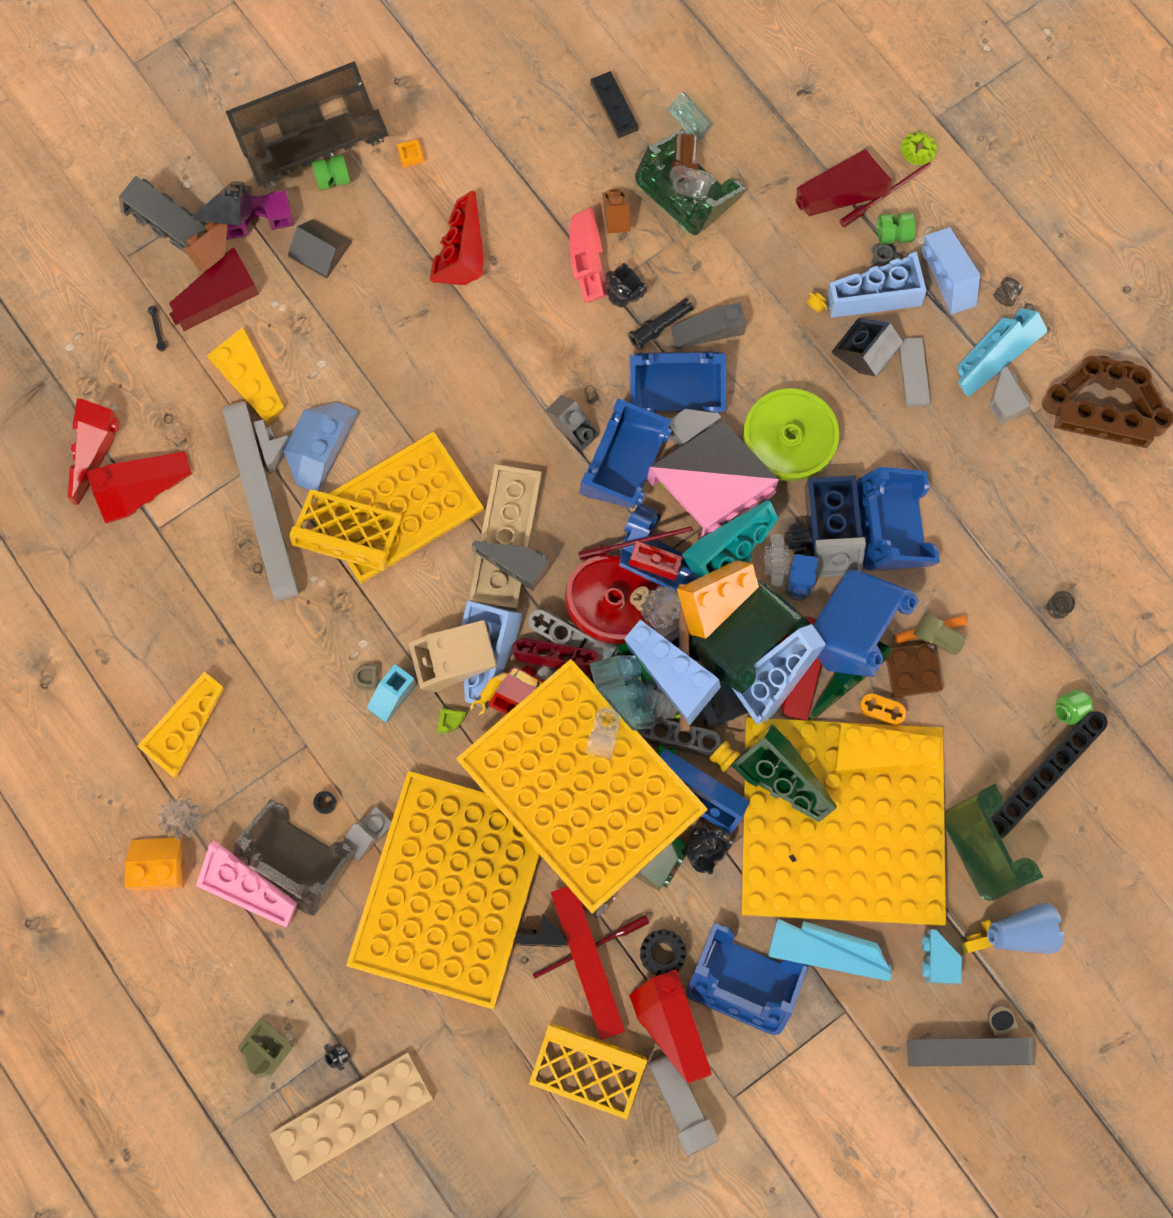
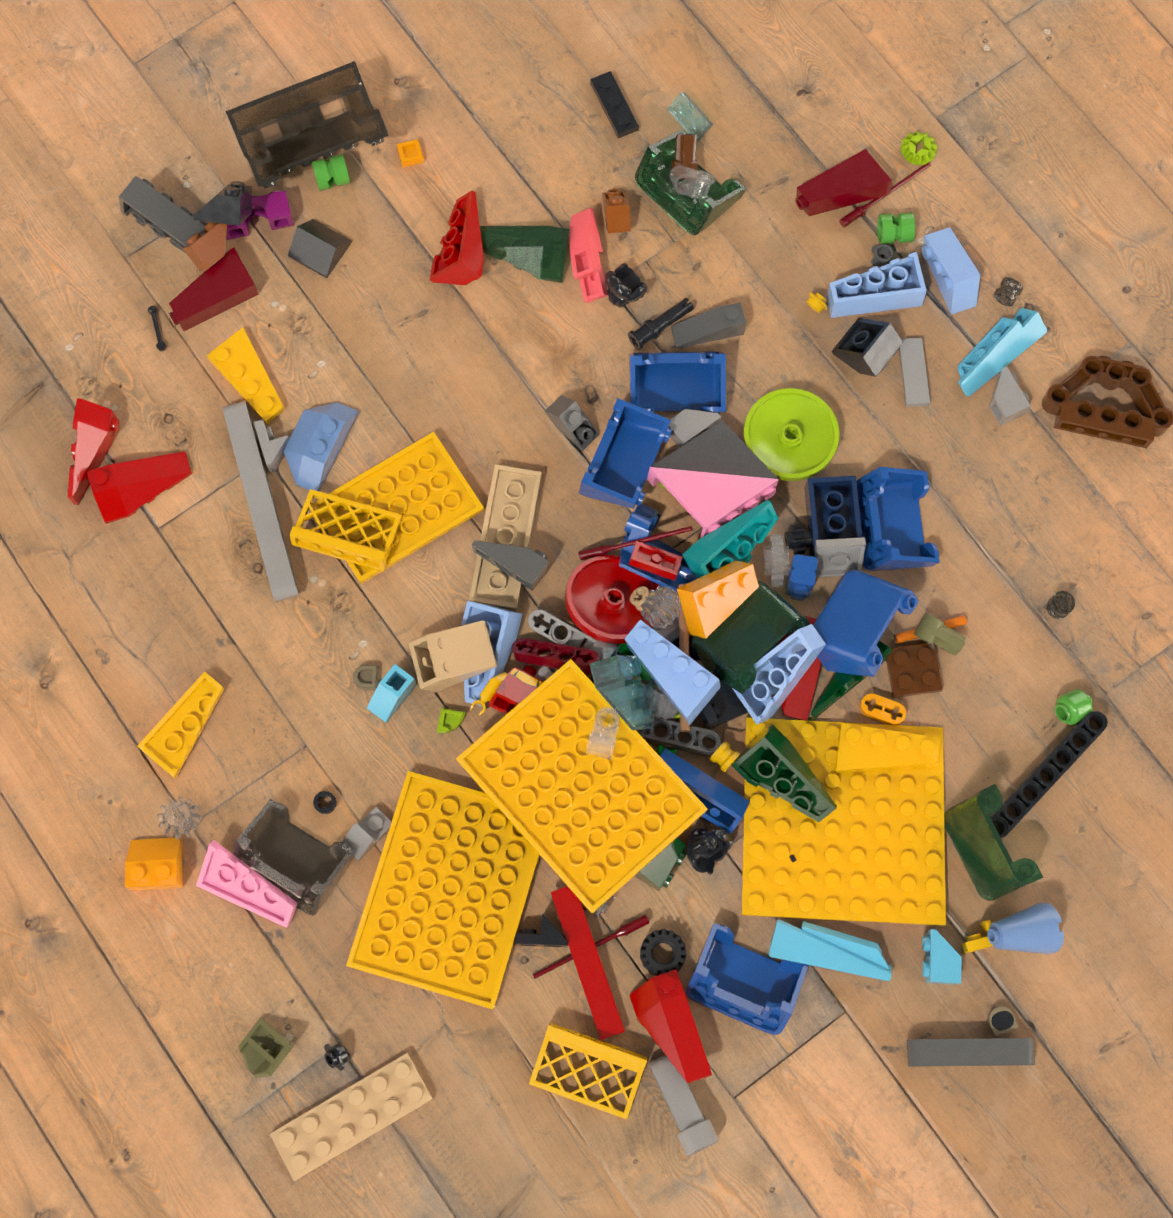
none -> clear green wedge [480,226,570,283]

